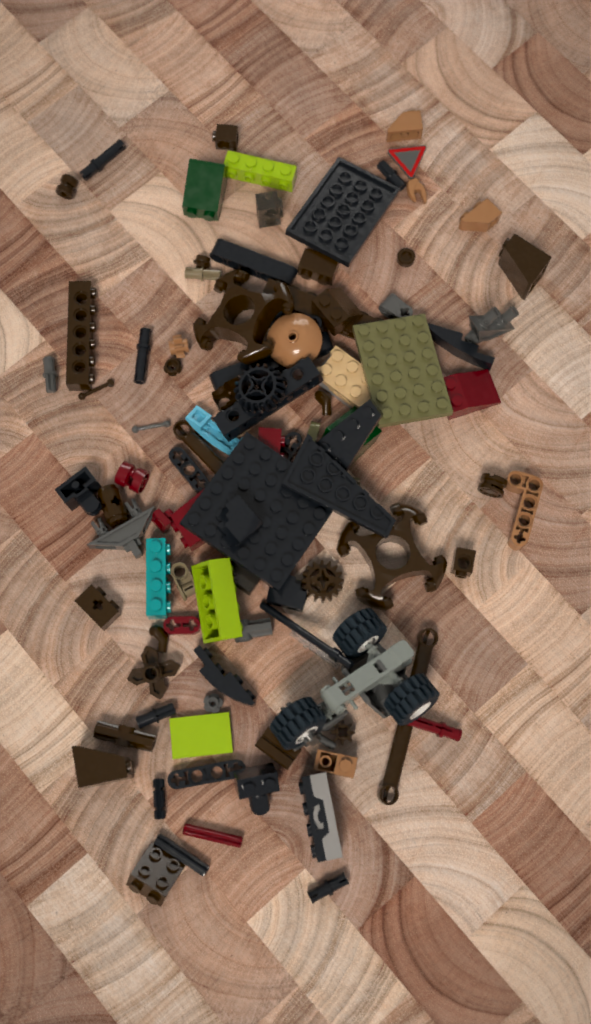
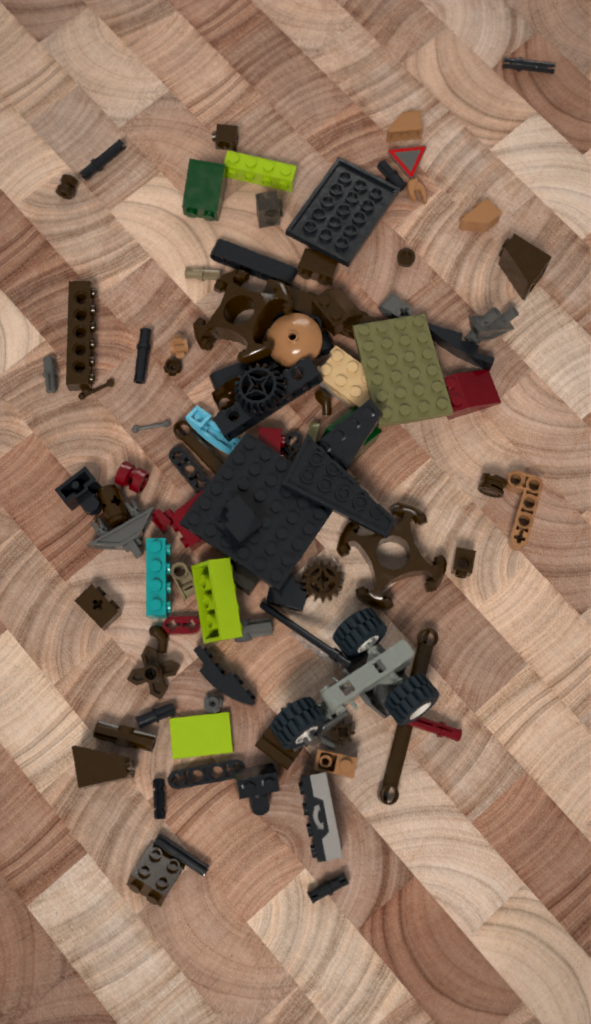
dark red axle [183,824,243,848] -> none
dark brown plate [193,255,211,269] -> none
none -> black pin [502,57,556,74]

